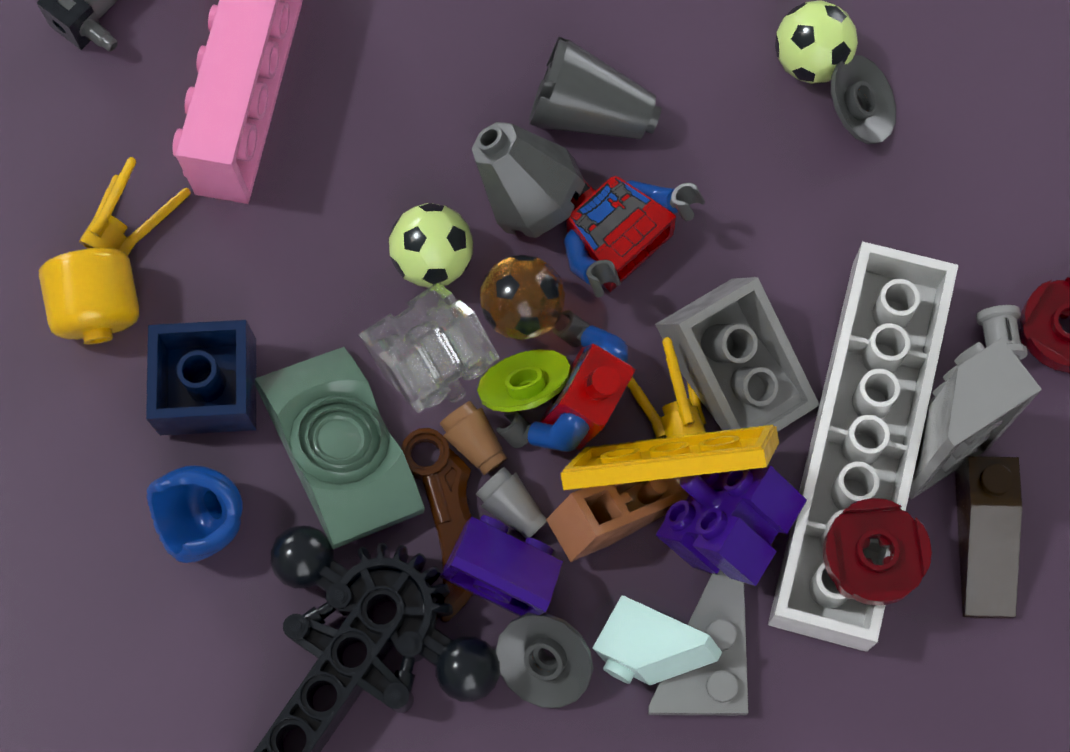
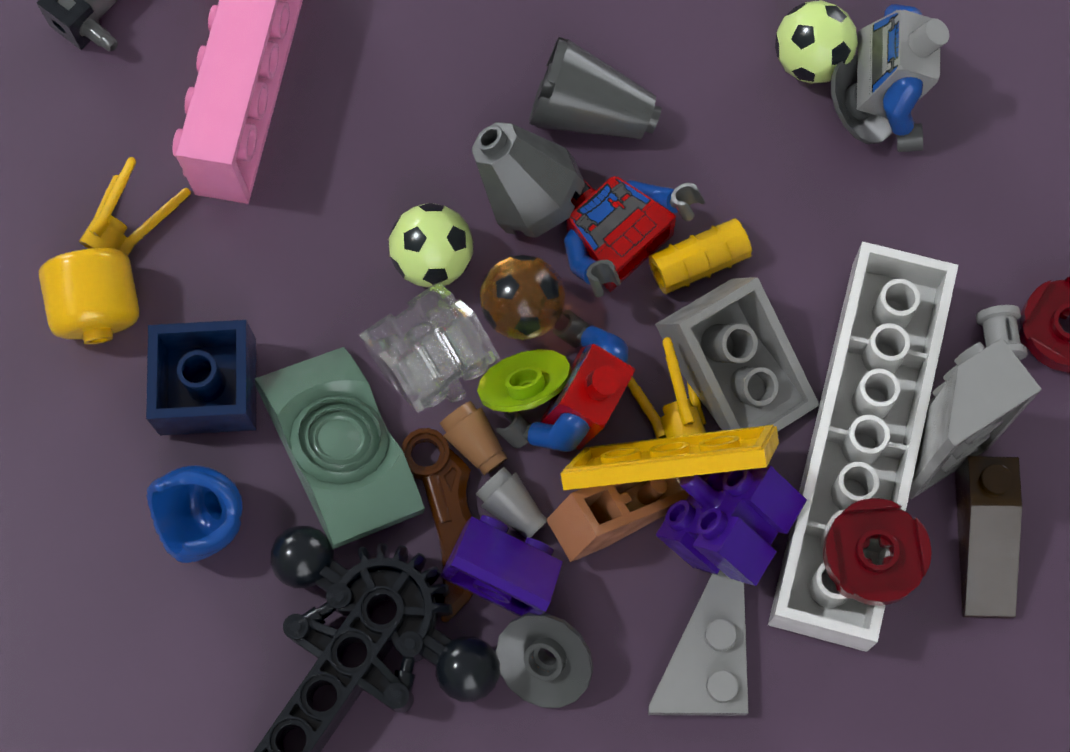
light aqua slope [592,595,722,685] -> none
none -> yellow axle [649,218,752,294]
none -> torso [857,4,950,152]

